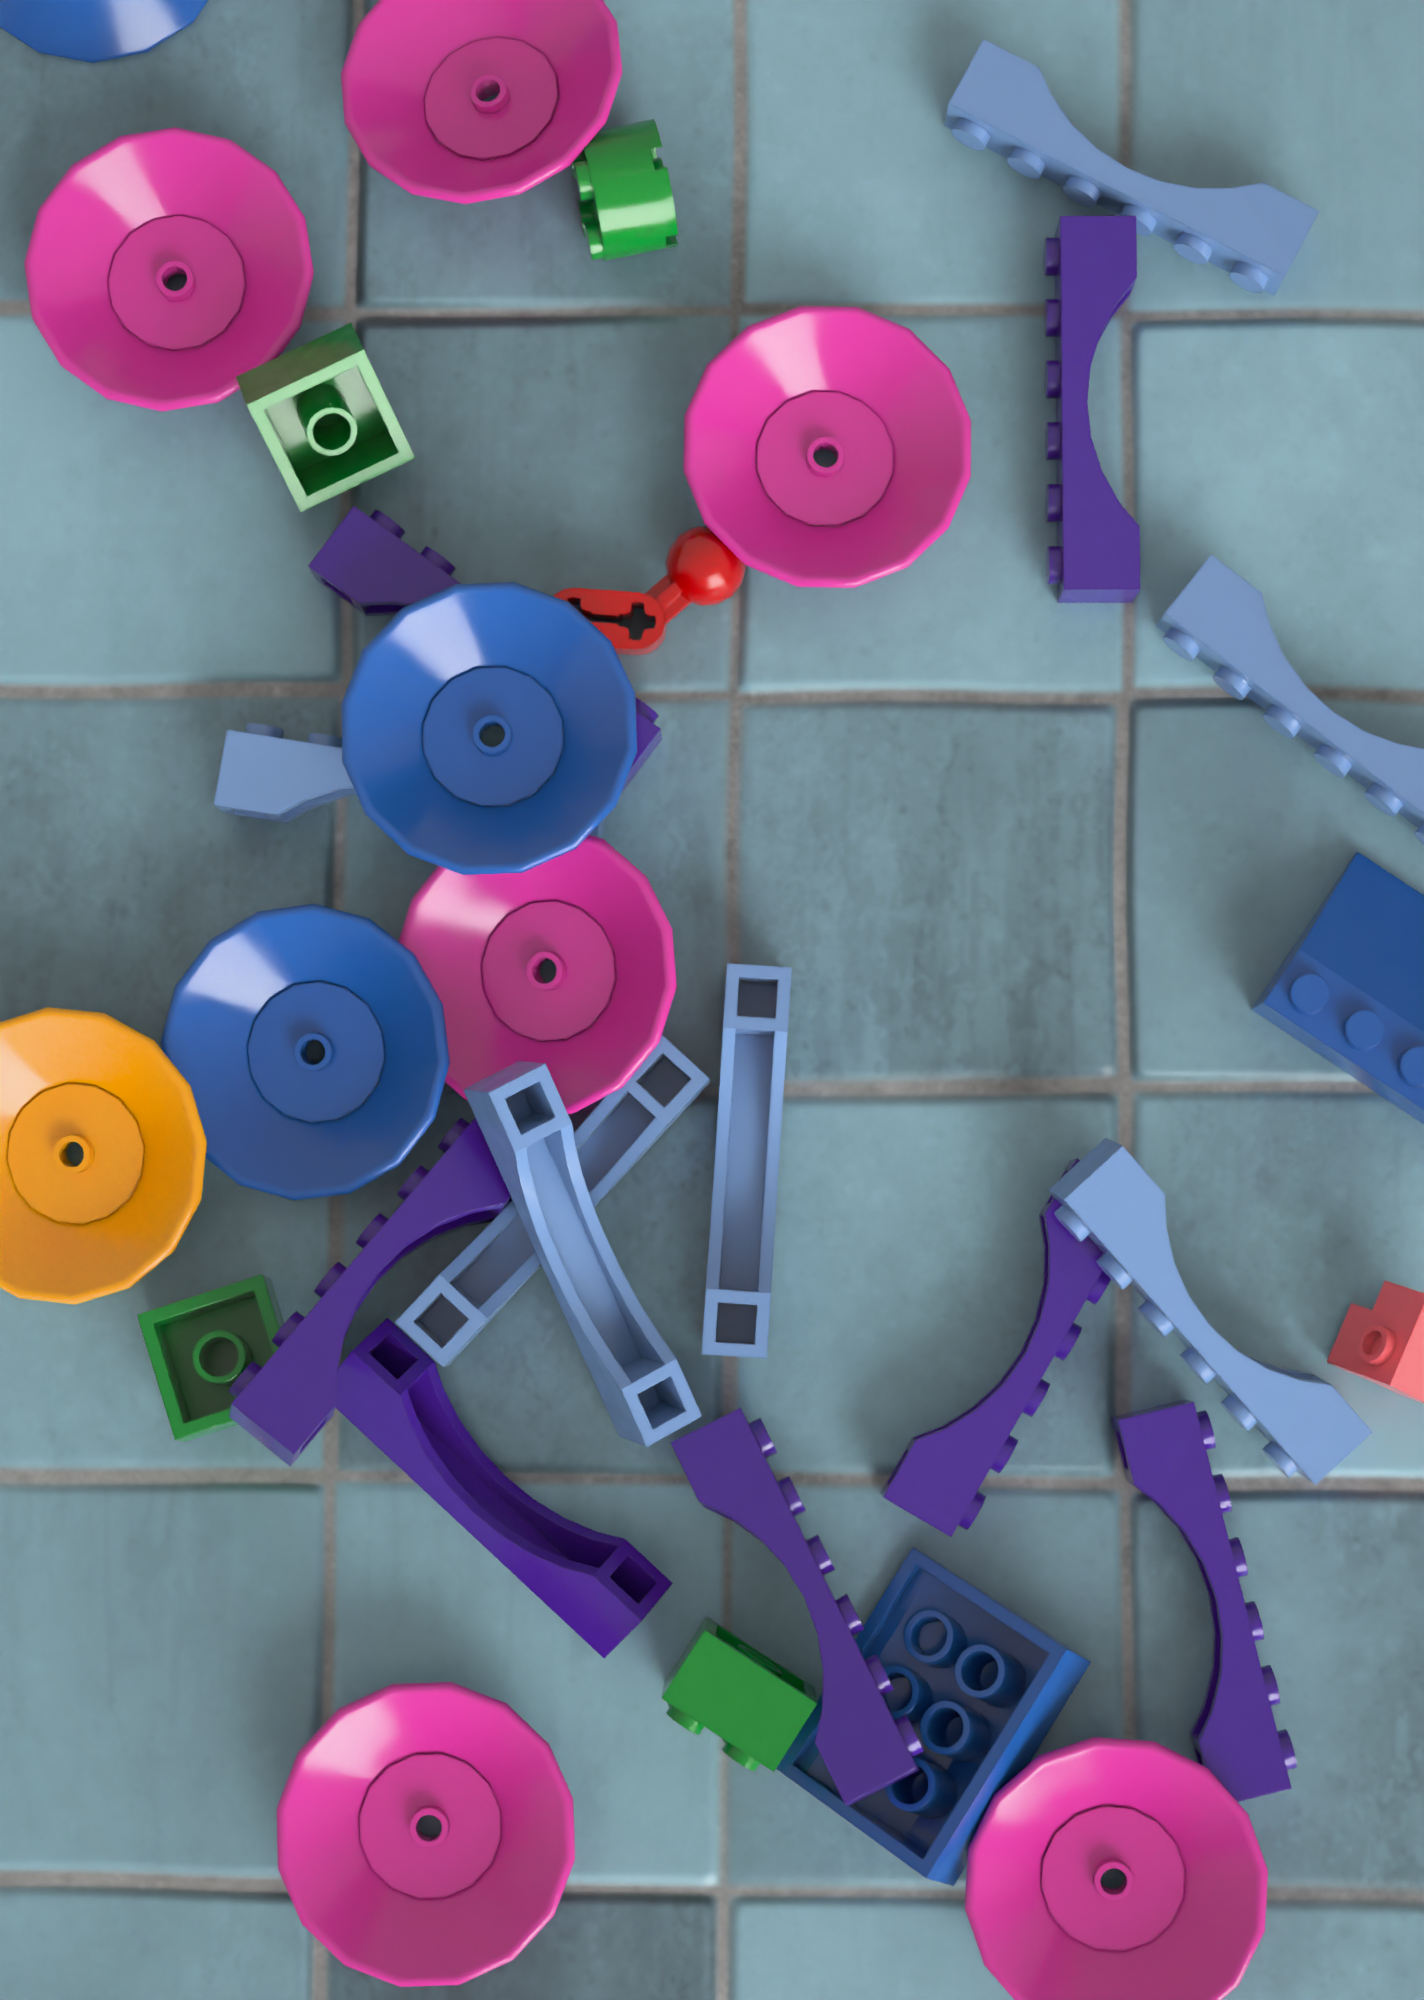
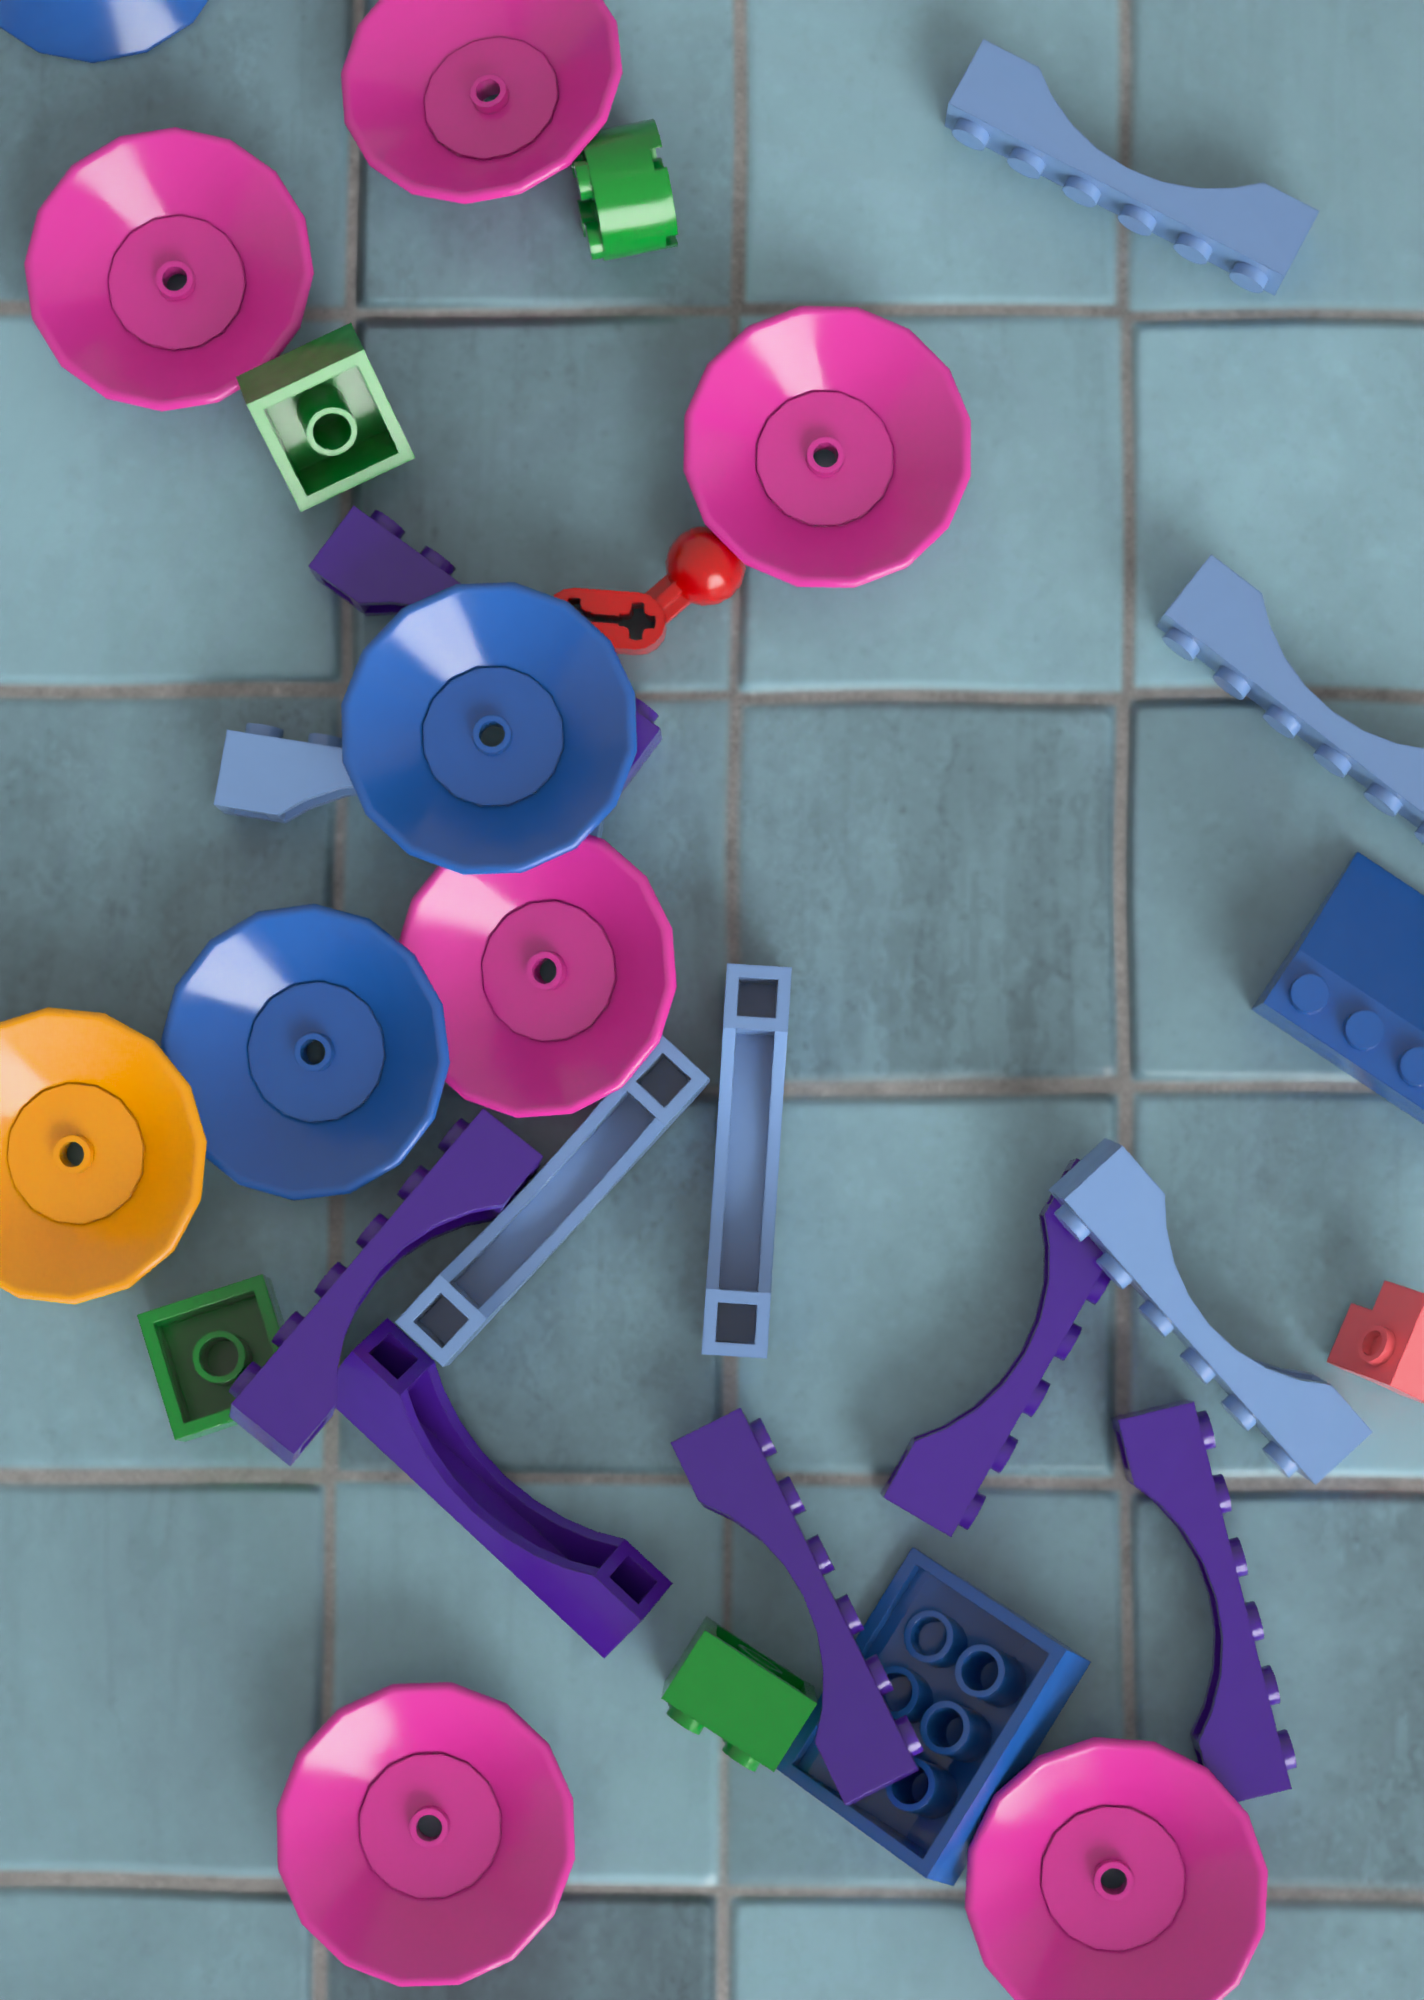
medium blue arch [463,1061,702,1447] -> none
dark purple arch [1043,216,1140,603] -> none

